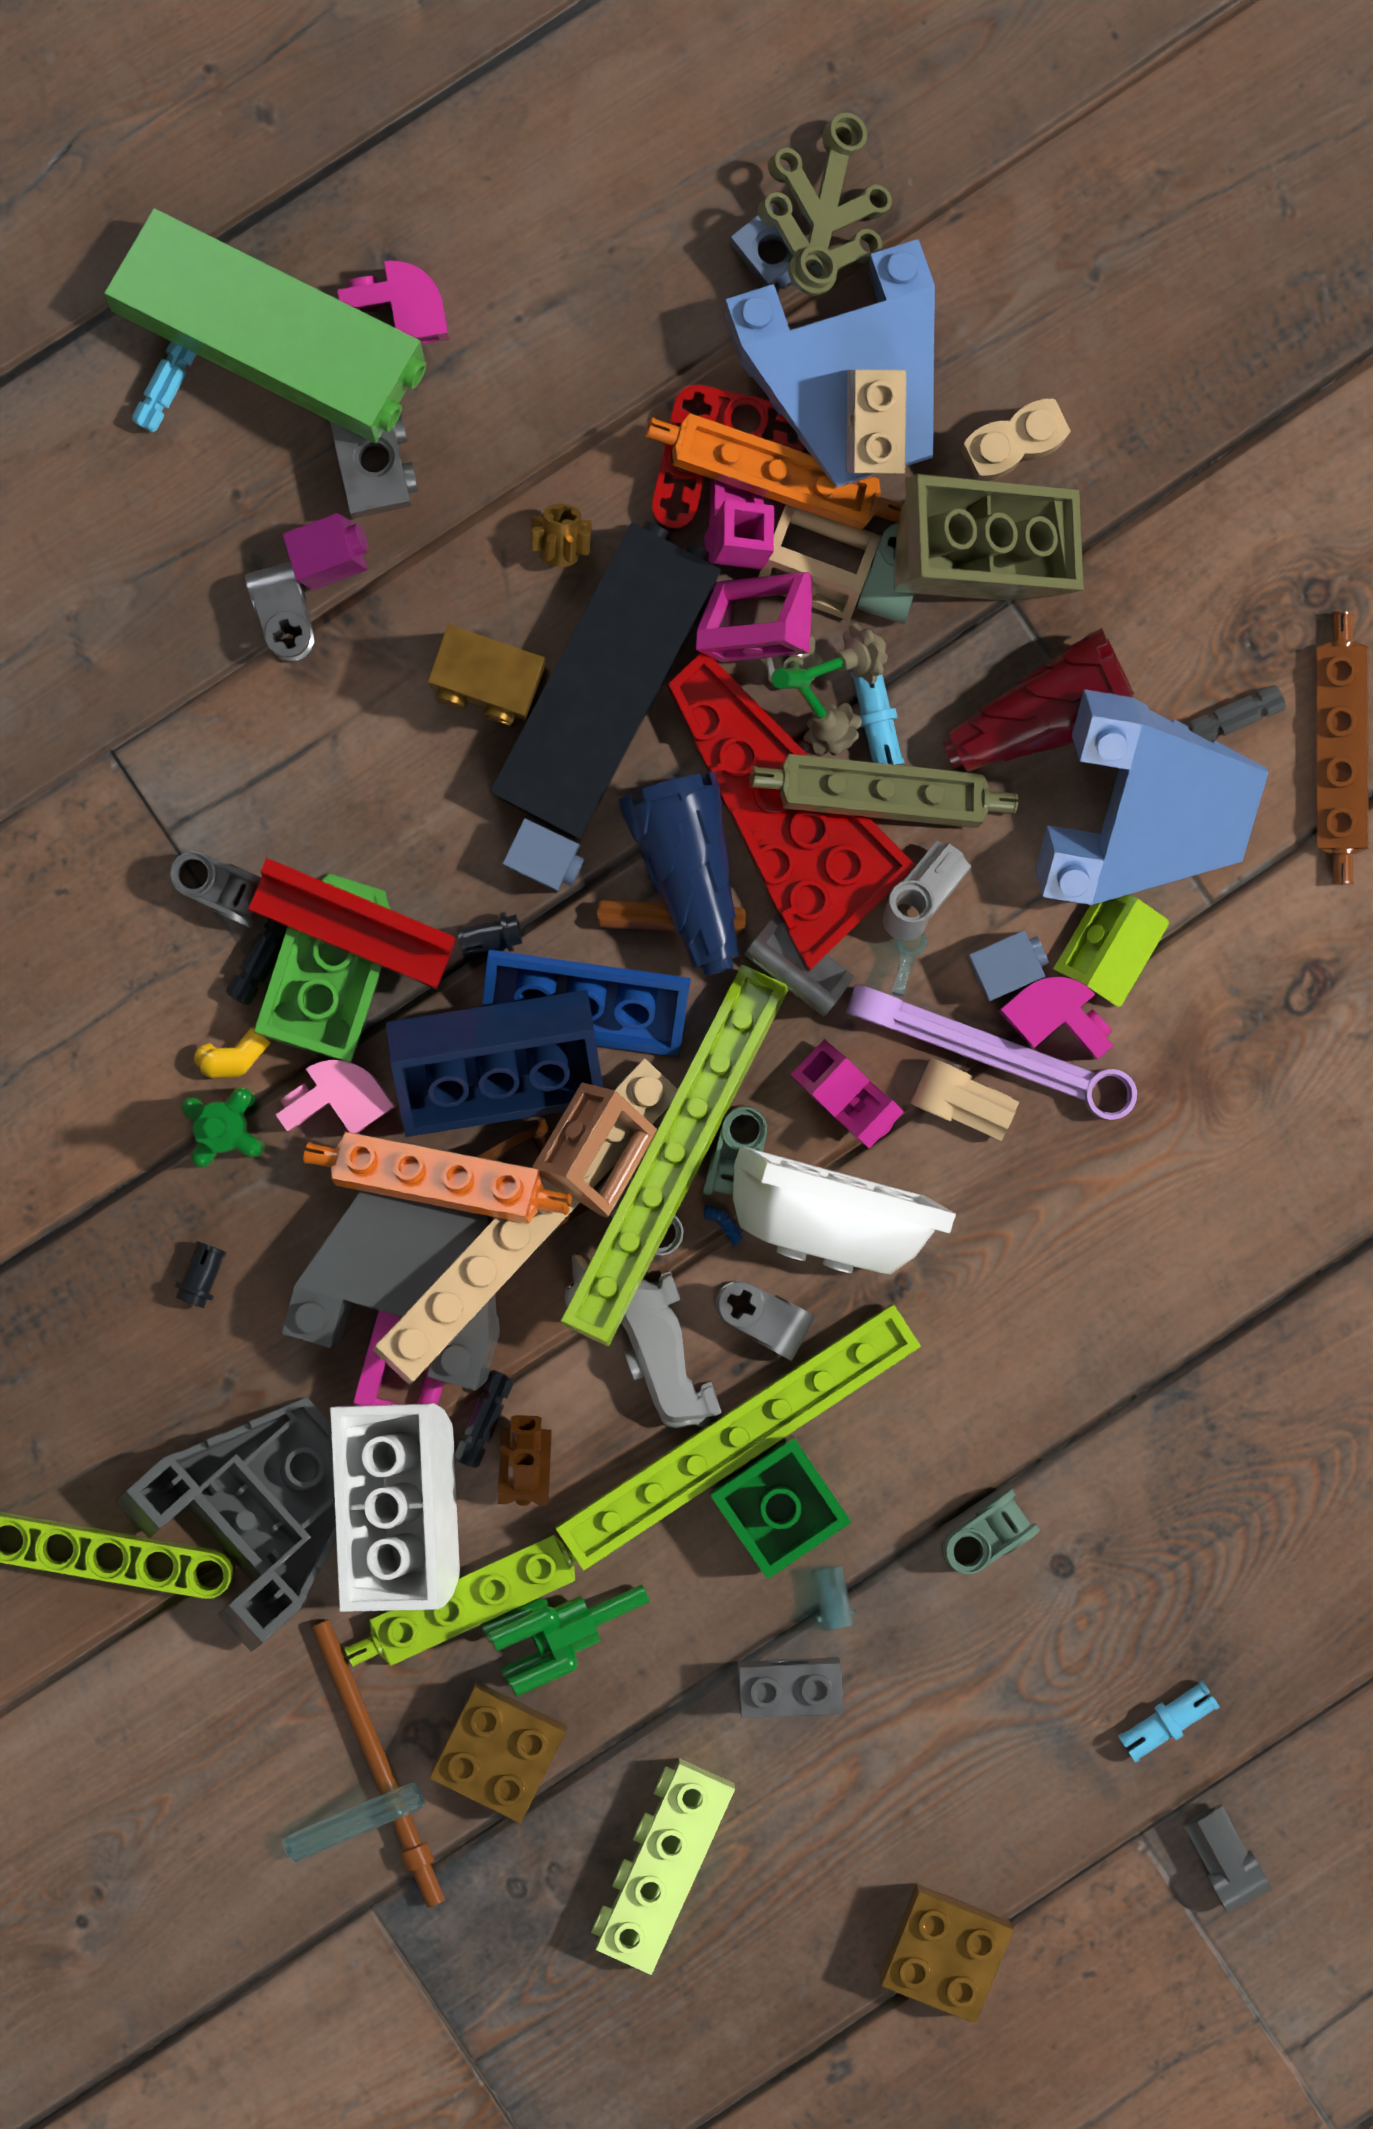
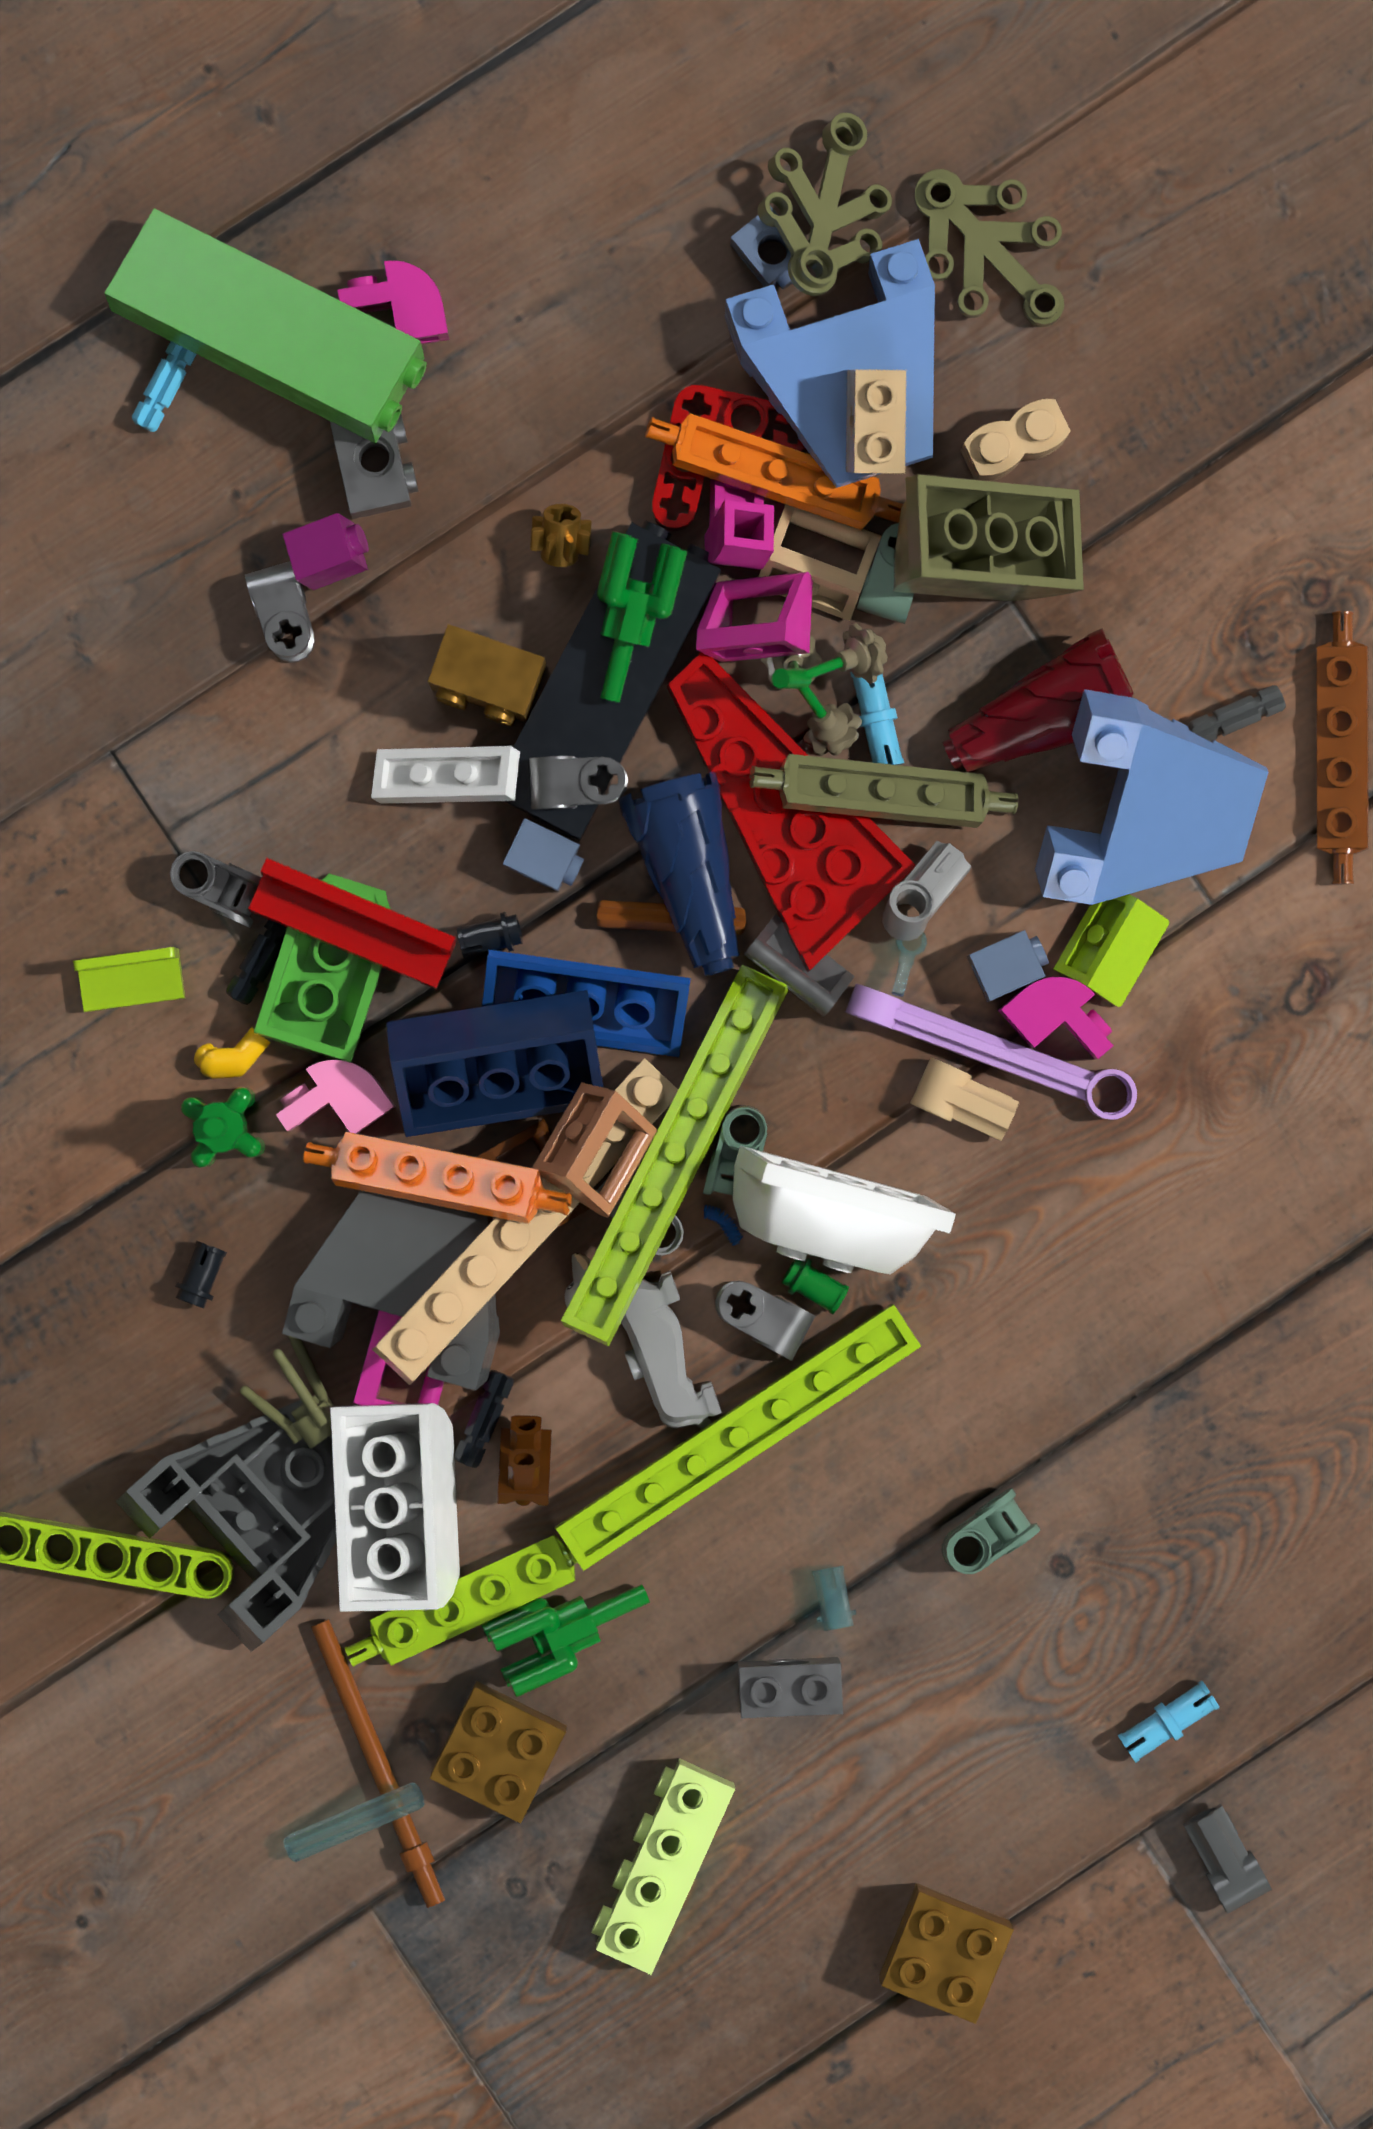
green brick [709,1435,852,1580] -> none
dark pink brick [790,1039,904,1149] -> none
none -> lime panel [73,947,185,1012]
none -> olive plant [240,1336,335,1449]
none -> white plate [371,746,520,804]
none -> flat silver piece [529,756,628,809]
none -> green plant [597,531,687,702]
none -> green pin [781,1258,849,1315]
none -> olive plant [914,169,1064,327]

